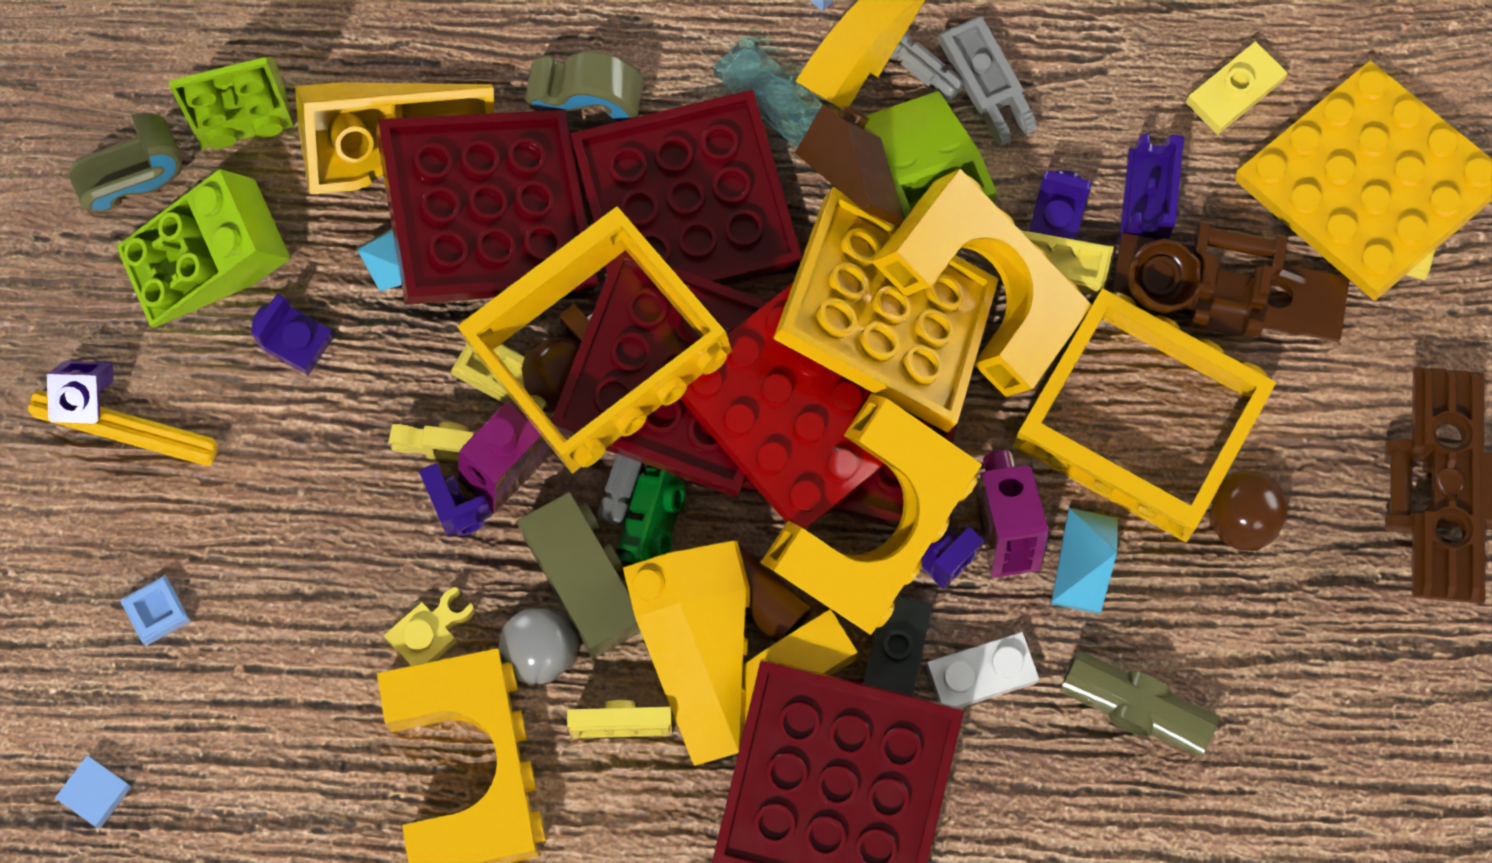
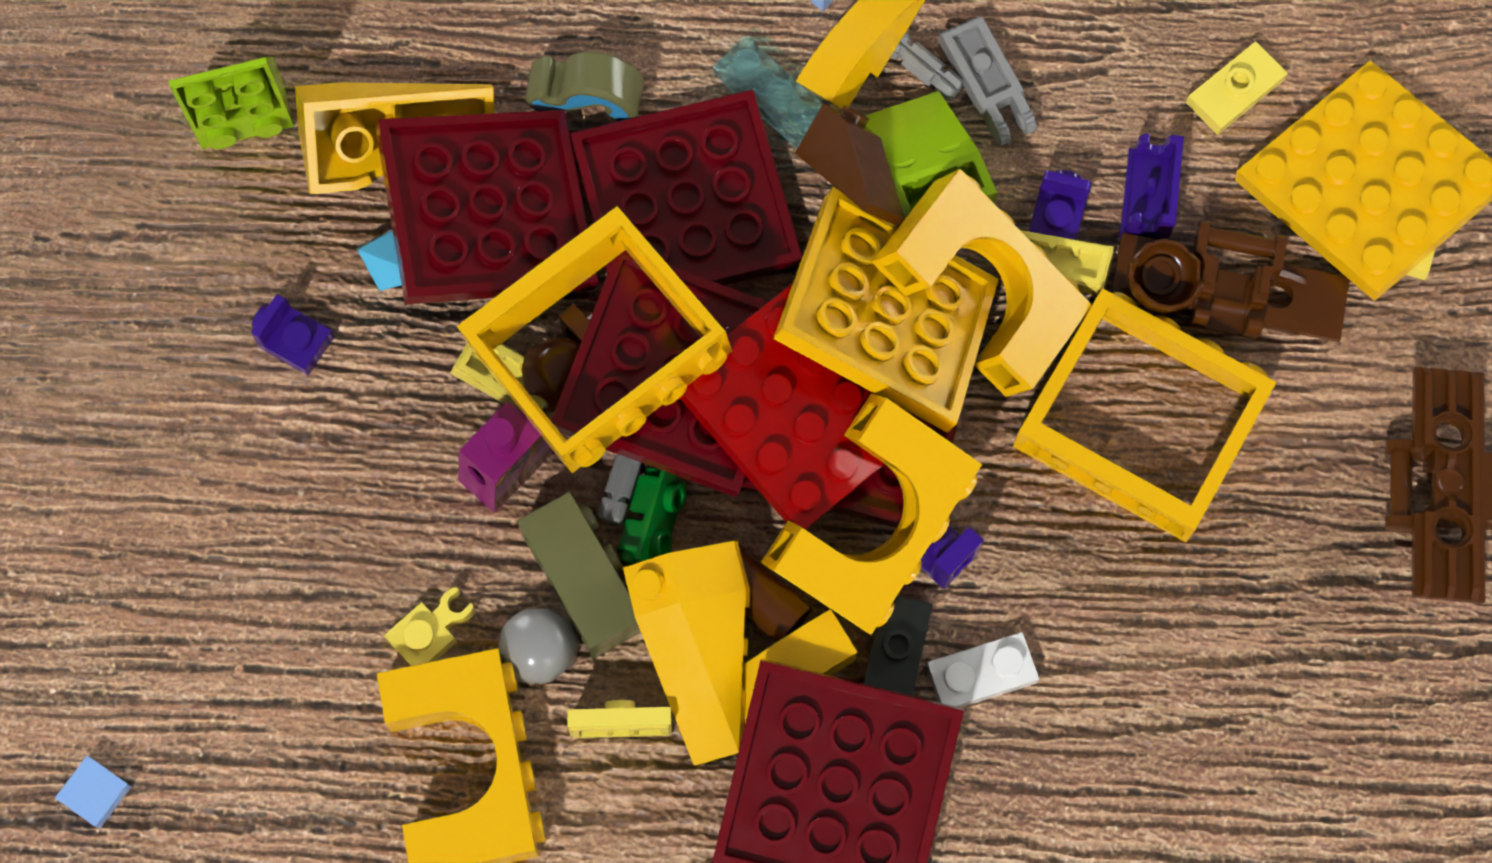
yellow axle [28,390,218,466] -> none
bracket [47,361,113,423] -> none
olive animal [68,112,183,212] -> none
lime slope [116,169,291,328] -> none
light blue tile [120,575,191,646] -> none
light yellow plate [388,422,474,463] -> none
dark purple bracket [418,463,492,536] -> none
magenta torso [977,450,1049,578] -> none
medium azure slope [1051,508,1118,615] -> none
olive piece [1060,650,1219,758] -> none
reddish brown hair [1209,470,1288,551] -> none

